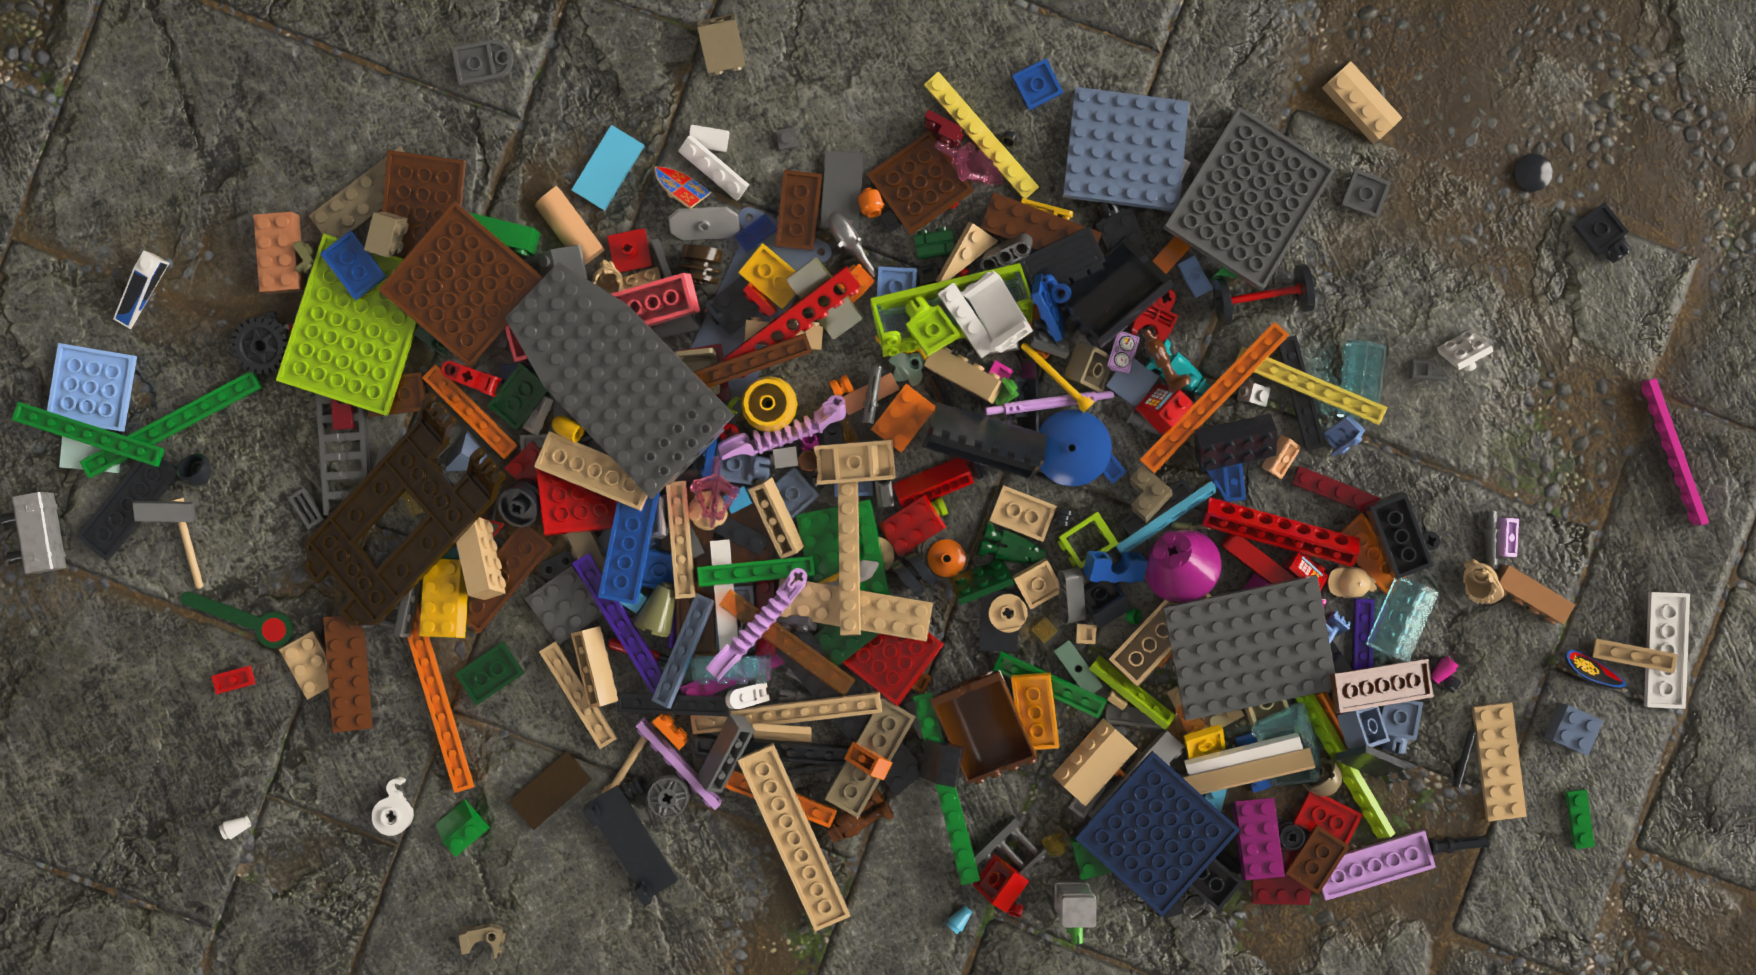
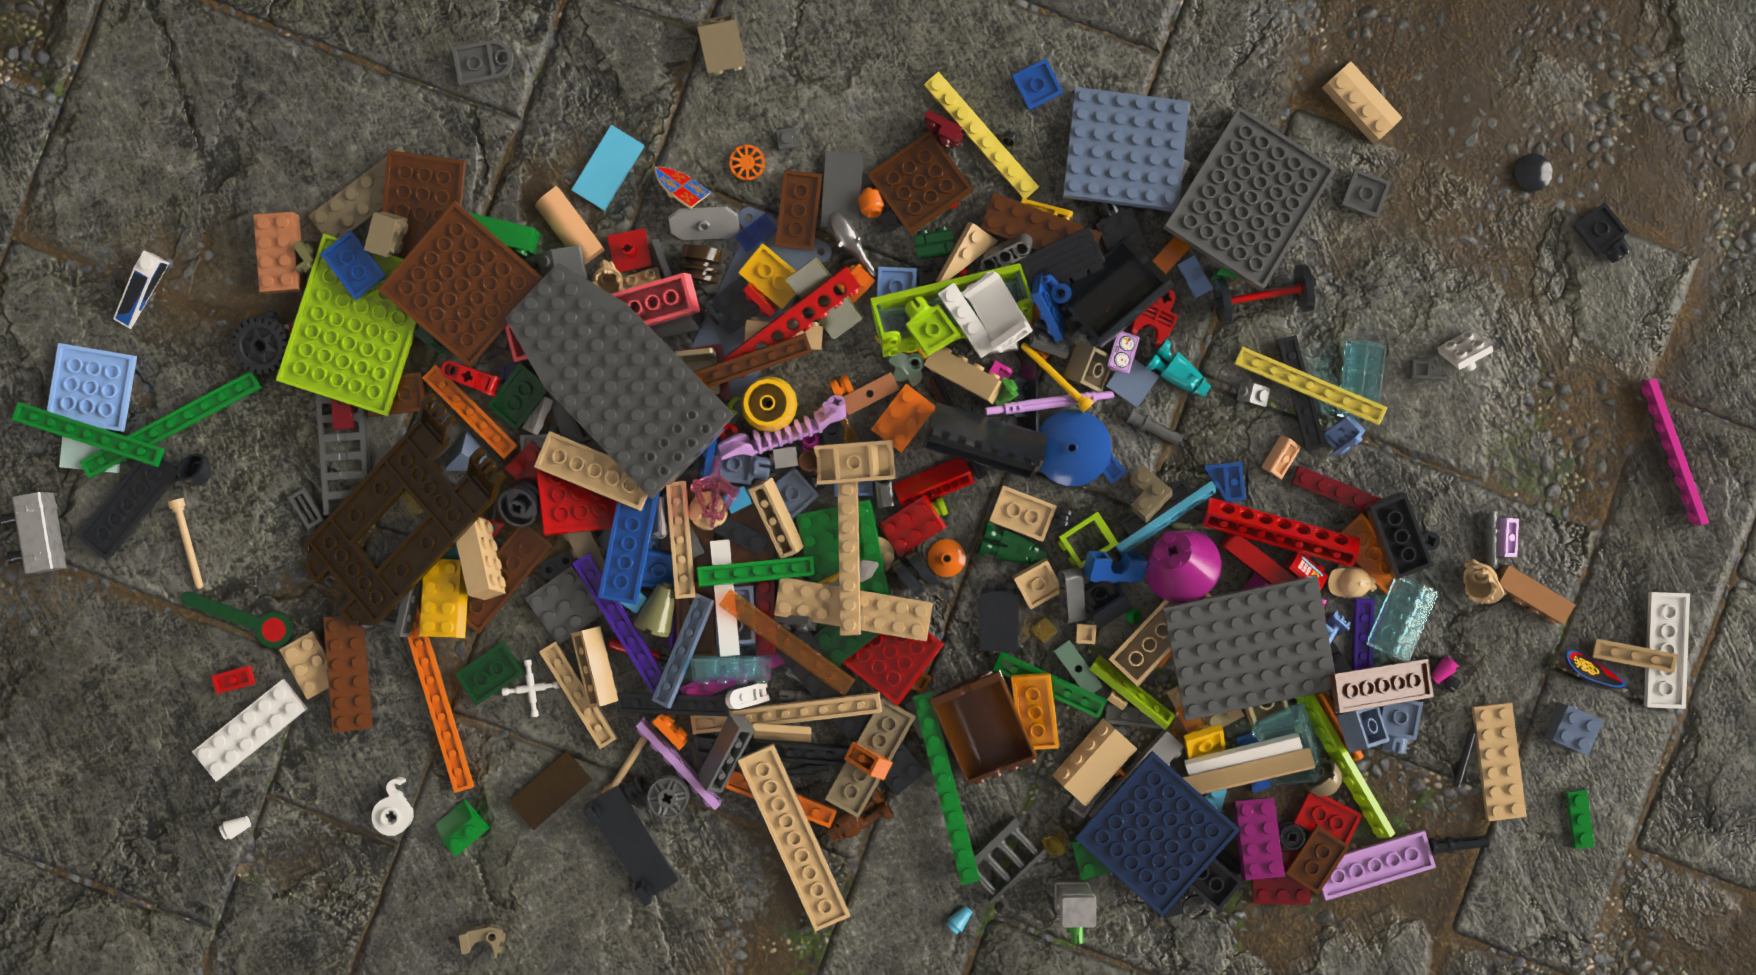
dark grey tile [133,501,196,522] -> none
yellow cylinder [552,415,584,443] -> none
white plate [678,135,749,201] -> none
white slope [689,125,729,152] -> none
lavender piece [705,568,807,681] -> none
dark grey pin [862,365,883,425] -> none
black slope [919,739,964,788] -> none
clear pink bar [934,140,1003,185] -> none
dark green plate [949,559,1014,605] -> none
red slope [972,854,1029,913] -> none
tan plate [988,593,1027,633] -> none
red hinge [1007,901,1023,918] -> none
red slope [1135,383,1194,435] -> none
orange plate [1140,322,1289,474] -> none
reddish brown piece [1143,329,1191,393] -> none
black brick [1194,413,1277,472] -> none
black tile [1336,745,1411,784] -> none
none -> white plate [192,679,308,781]
none -> white piece [502,659,560,717]
none -> orange wheel [729,144,765,181]

